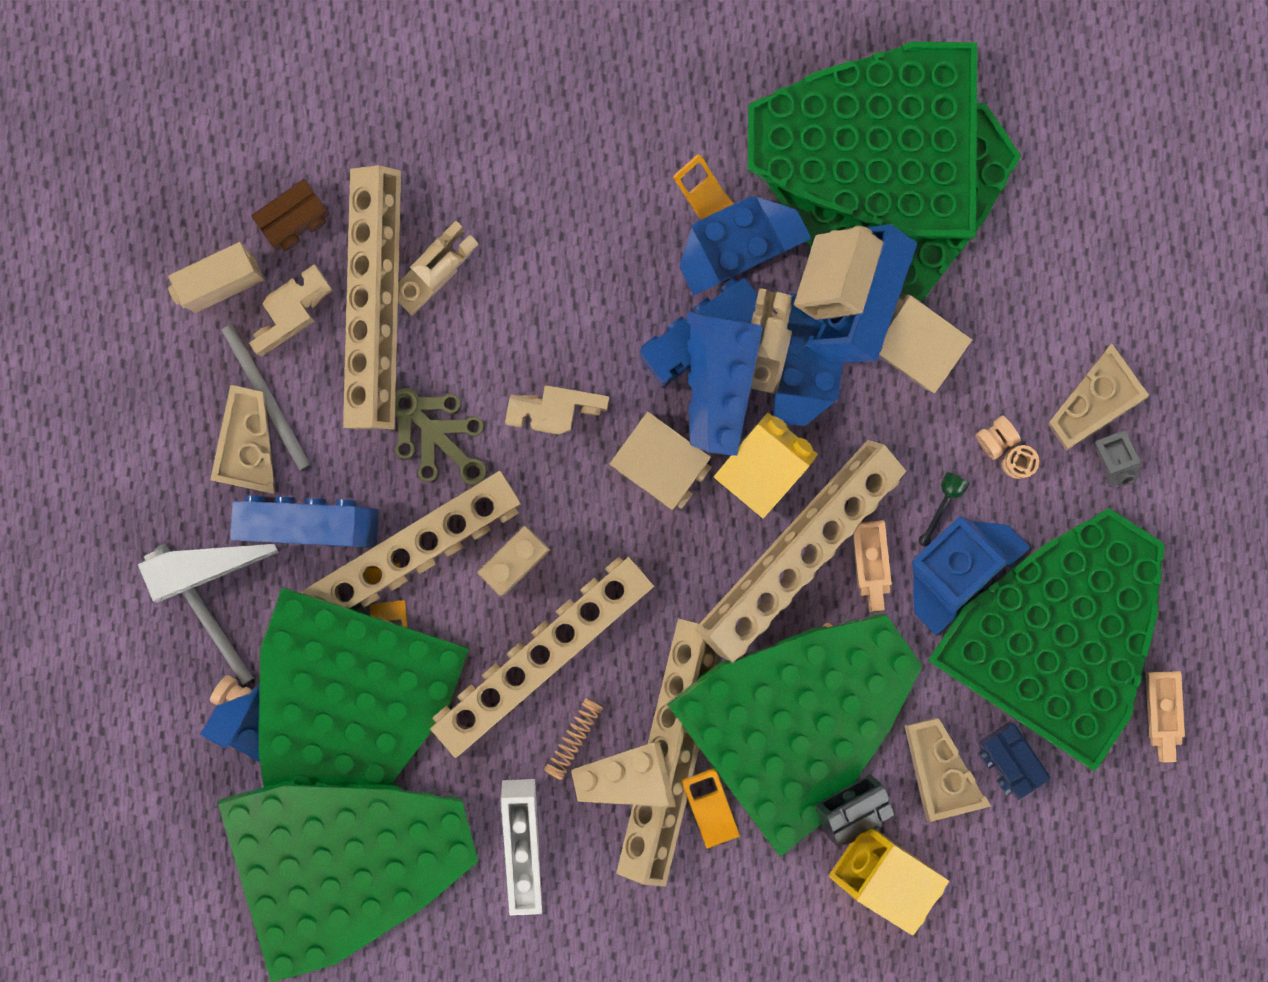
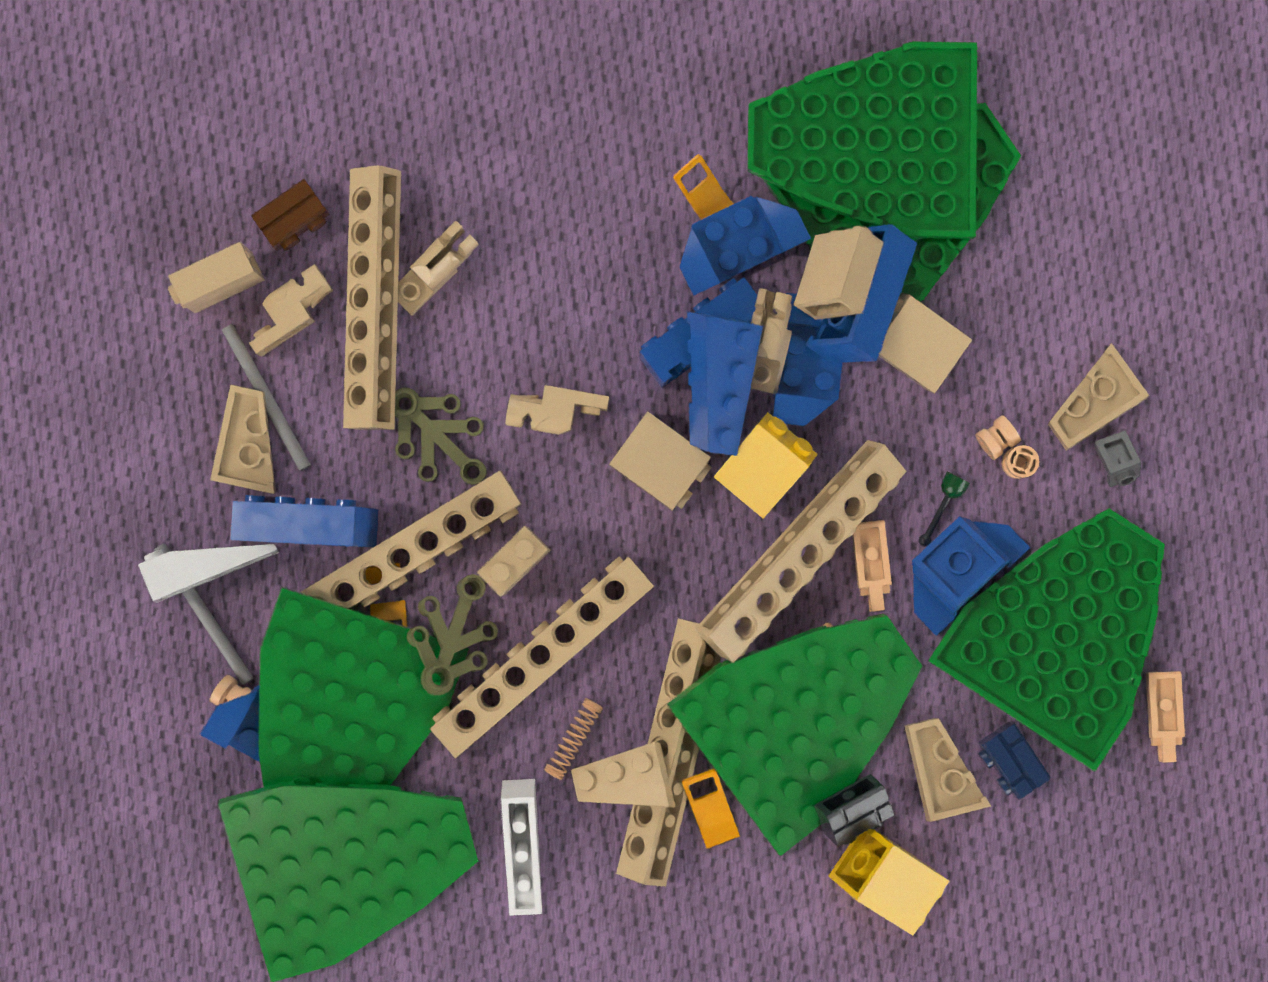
none -> olive plant [407,574,498,695]

